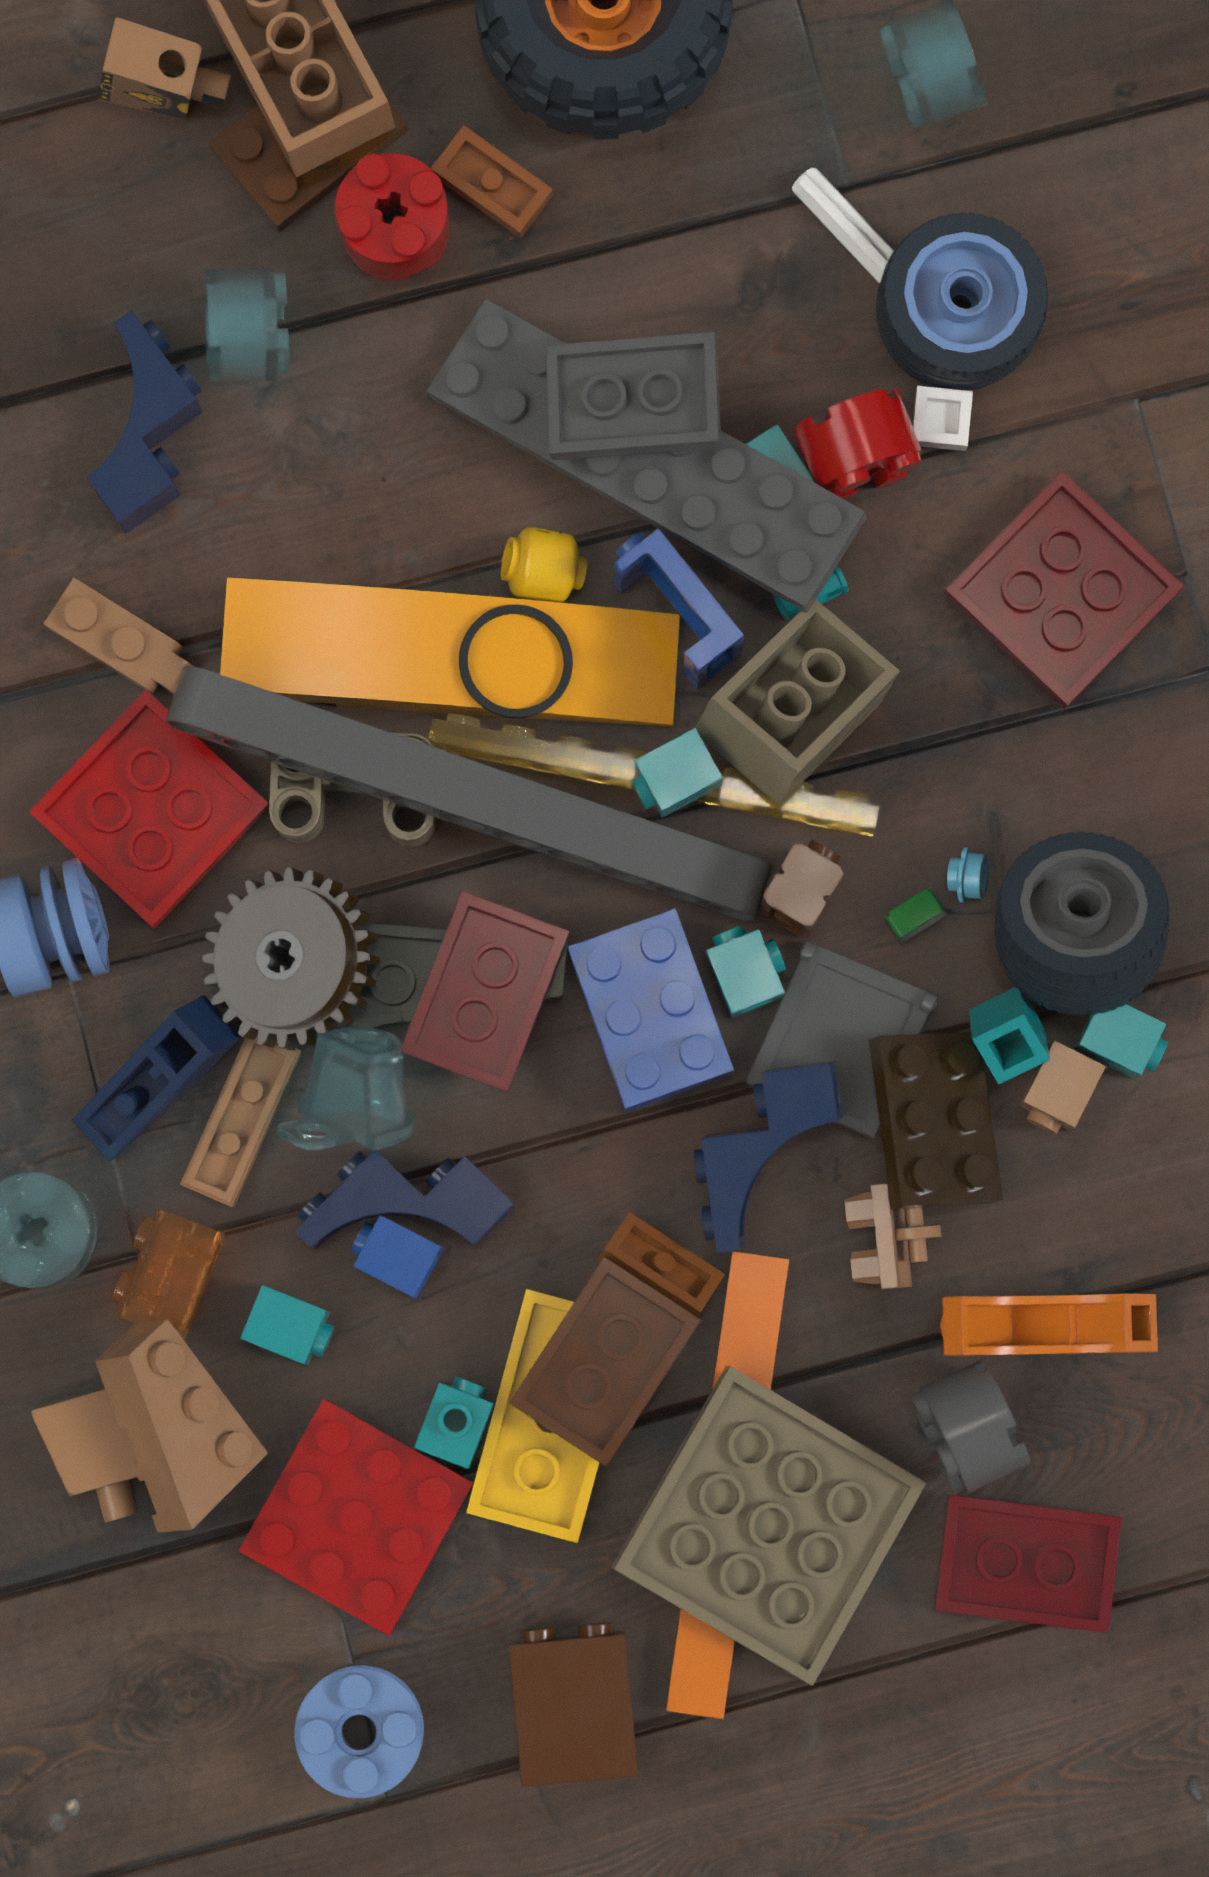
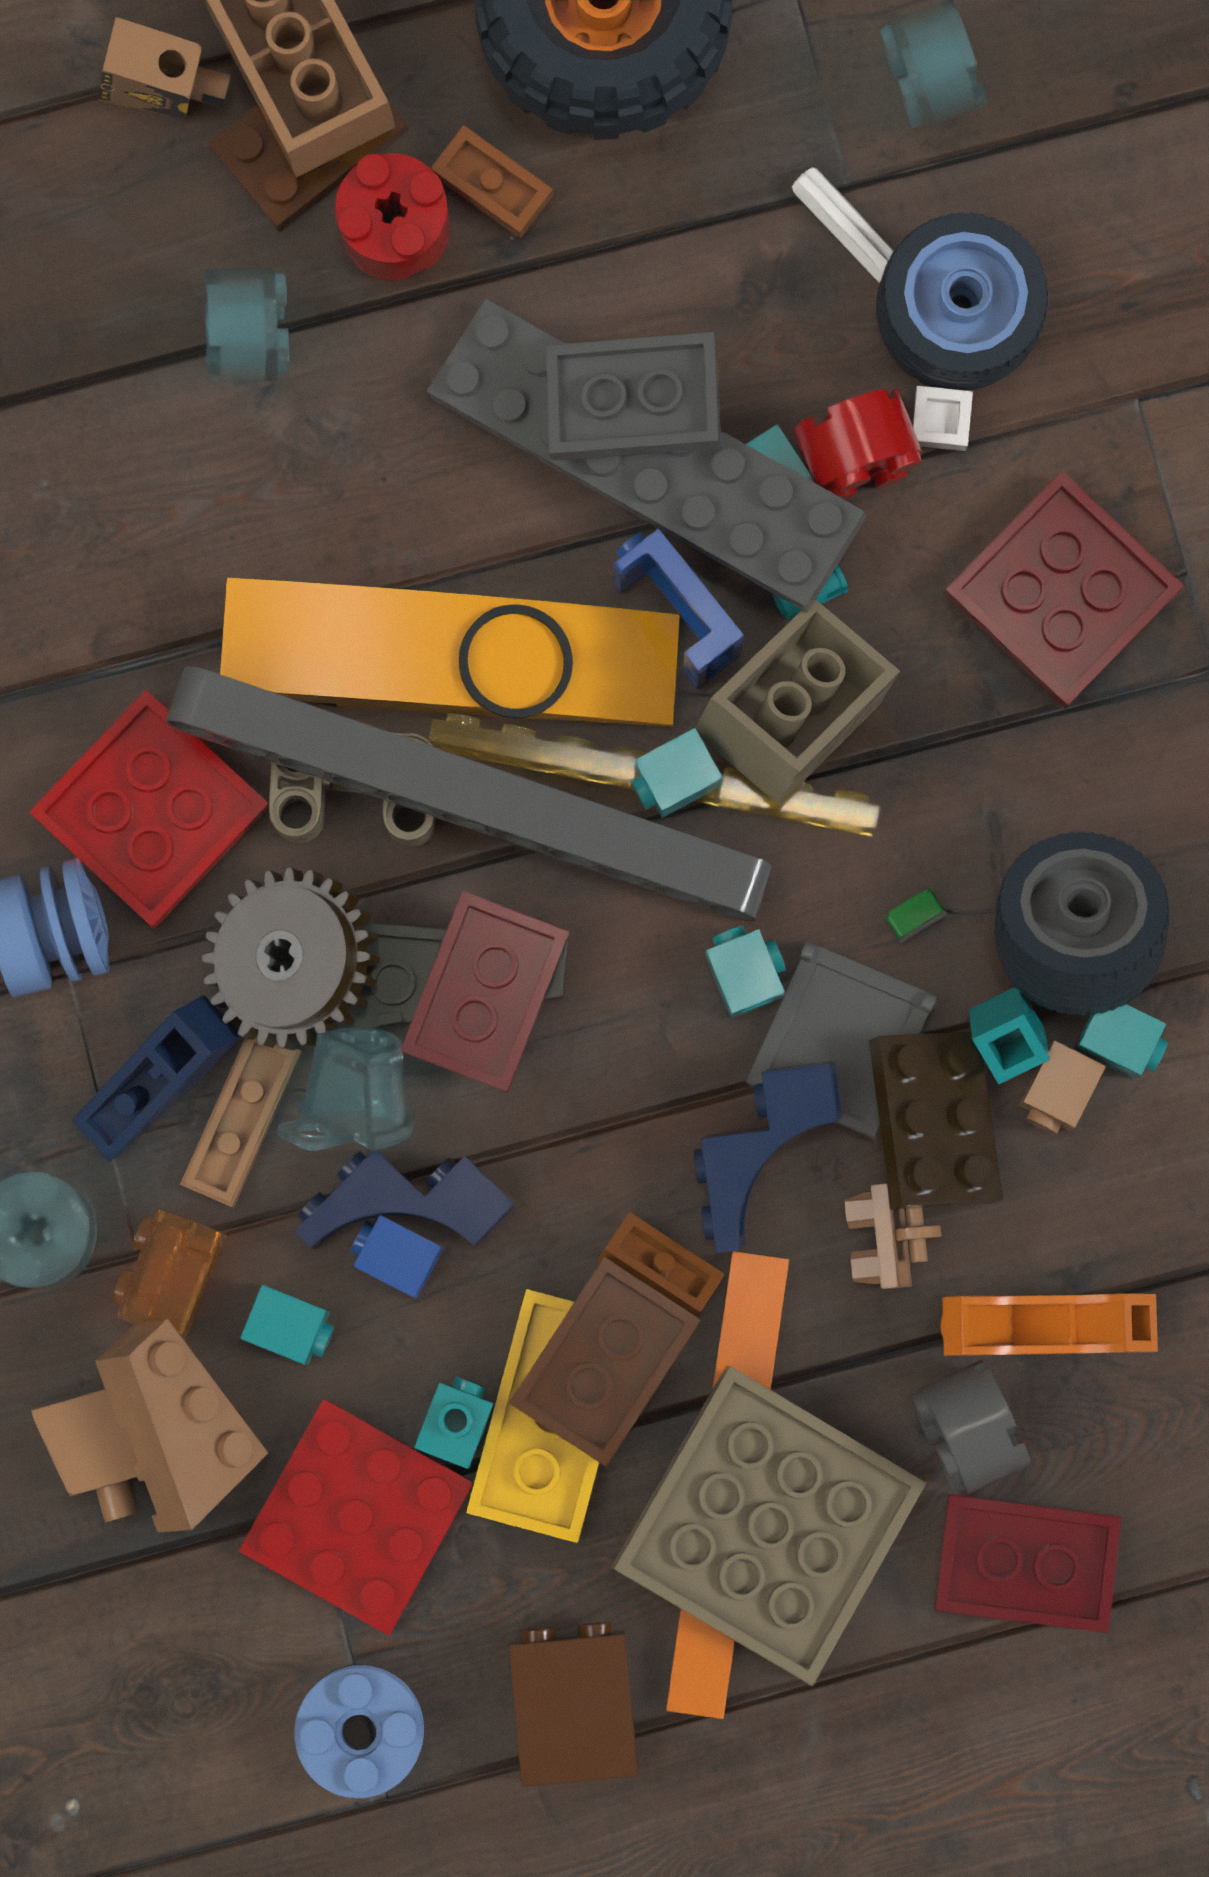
medium nougat hinge [43,578,194,695] -> none
dark blue arch [86,310,202,534] -> none
yellow head [501,527,587,603] -> none
brick [568,909,734,1113] -> none
brick [760,840,844,939] -> none
medium azure plate [947,847,988,903] -> none

